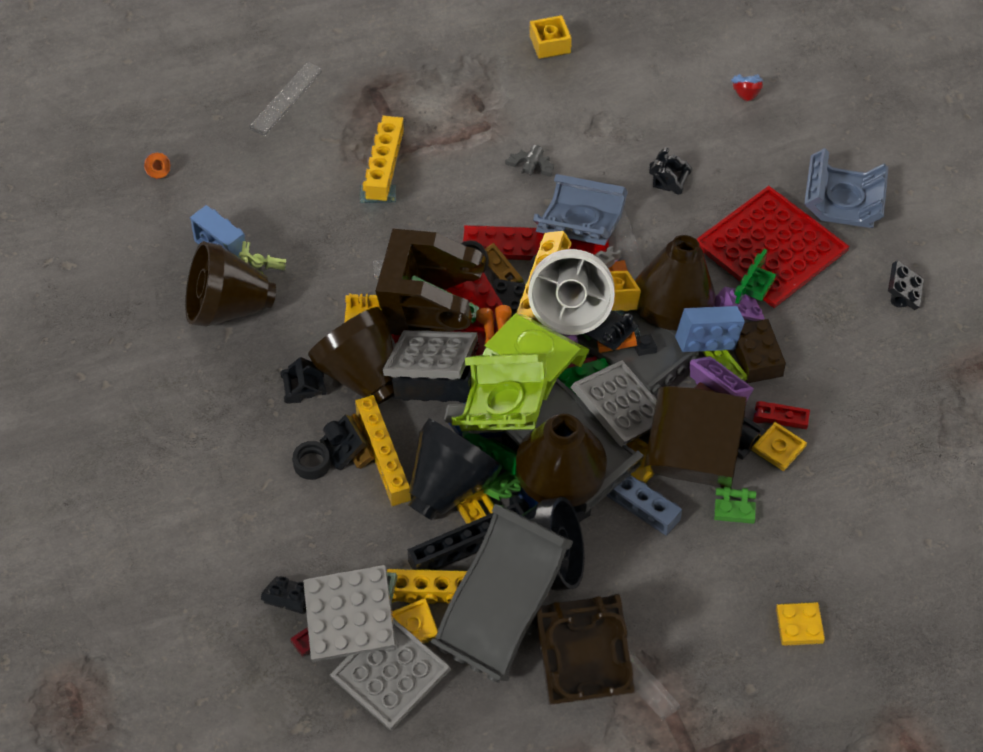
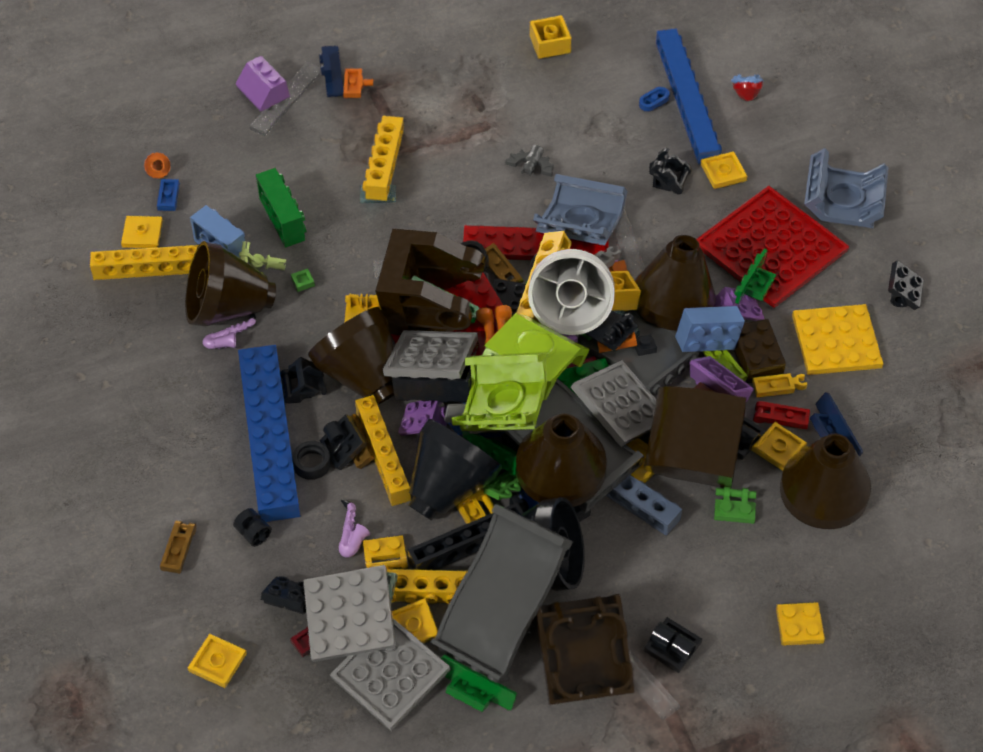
none -> yellow brick [90,245,199,280]
none -> yellow plate [121,216,163,248]
none -> blue plate [157,179,180,211]
none -> pearl gold plate [160,520,197,574]
none -> yellow plate [188,634,247,688]
none -> lavender piece [203,314,256,349]
none -> black wheel [233,508,272,547]
none -> medium lavender slope [236,56,290,112]
none -> blue brick [238,345,300,522]
none -> green brick [255,168,307,248]
none -> bright green plate [291,269,315,292]
none -> dark blue bracket [319,45,344,97]
none -> lavender piece [339,500,371,558]
none -> orange plate [344,69,374,98]
none -> yellow plate [363,535,408,569]
none -> medium lavender bracket [398,400,447,436]
none -> green bracket [441,655,517,712]
none -> blue plate [639,87,670,111]
none -> black plate [644,617,702,673]
none -> blue brick [656,28,722,165]
none -> yellow plate [701,151,747,189]
none -> yellow plate [752,373,807,397]
none -> dark brown cone [780,434,871,529]
none -> yellow plate [792,304,883,375]
none -> dark blue bracket [810,392,863,457]

